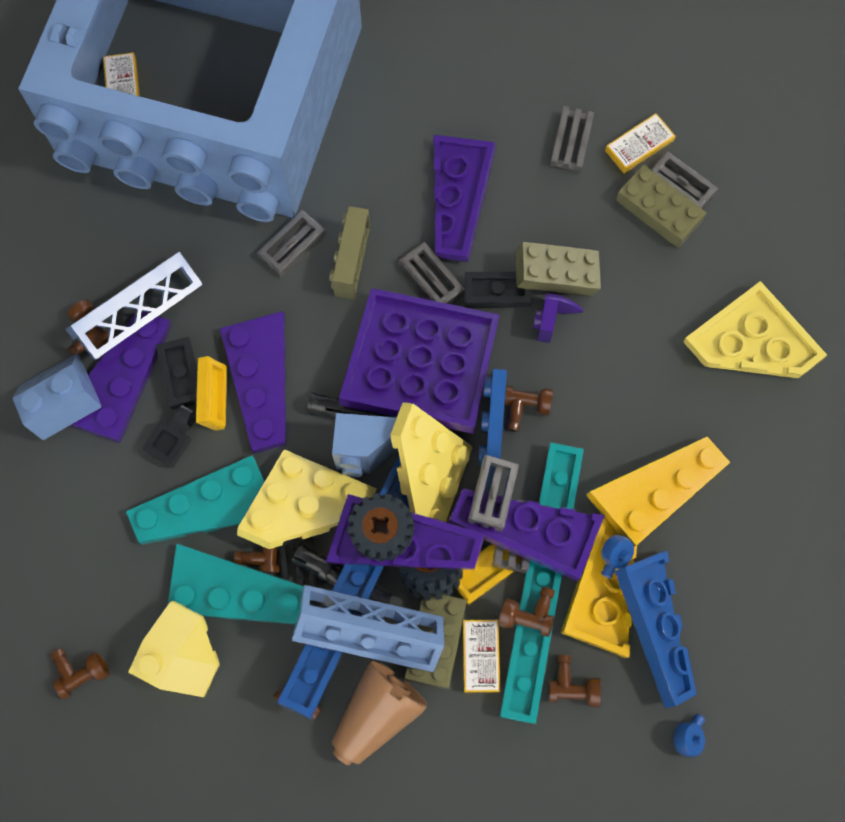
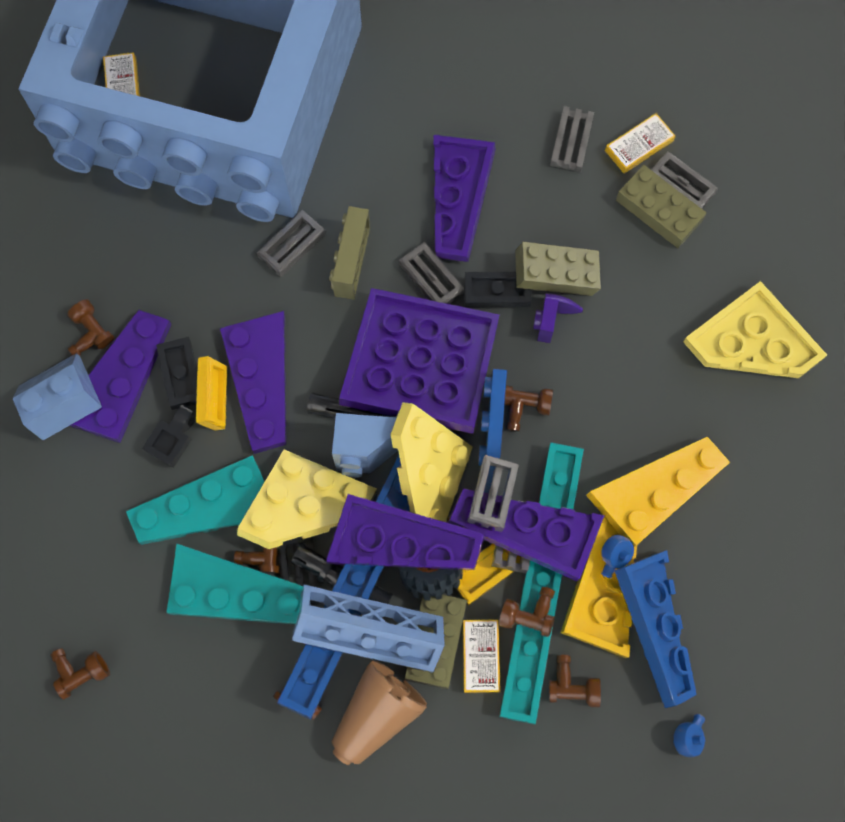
fence [65,252,202,360] -> none
light yellow slope [128,601,220,697] -> none
black wheel [348,493,415,562] -> none

